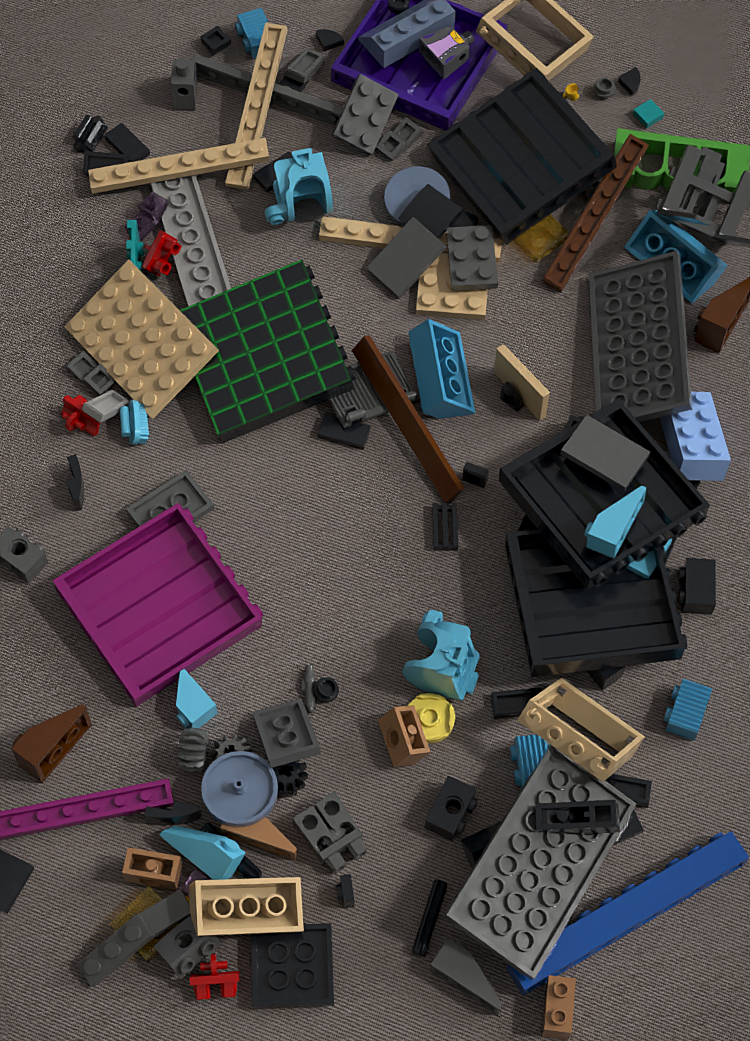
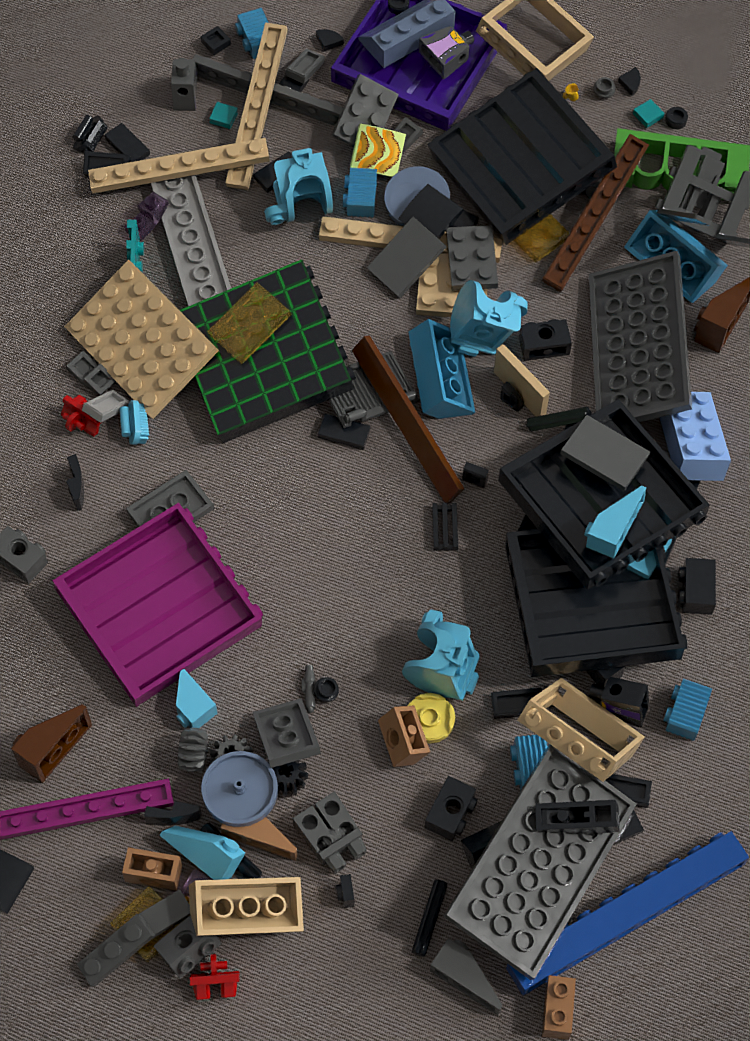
red hips [142,230,182,277] -> none
black plate [251,923,334,1009] -> none
none -> clear yellow plate [207,282,292,364]
none -> teal tile [209,102,238,129]
none -> dark azure brick [343,167,377,218]
none -> slope [350,124,406,178]
none -> medium azure animal [450,280,528,357]
none -> black brick [519,319,572,361]
none -> black axle [526,407,592,432]
none -> black torso [589,677,650,727]
none -> black tile [665,107,688,129]

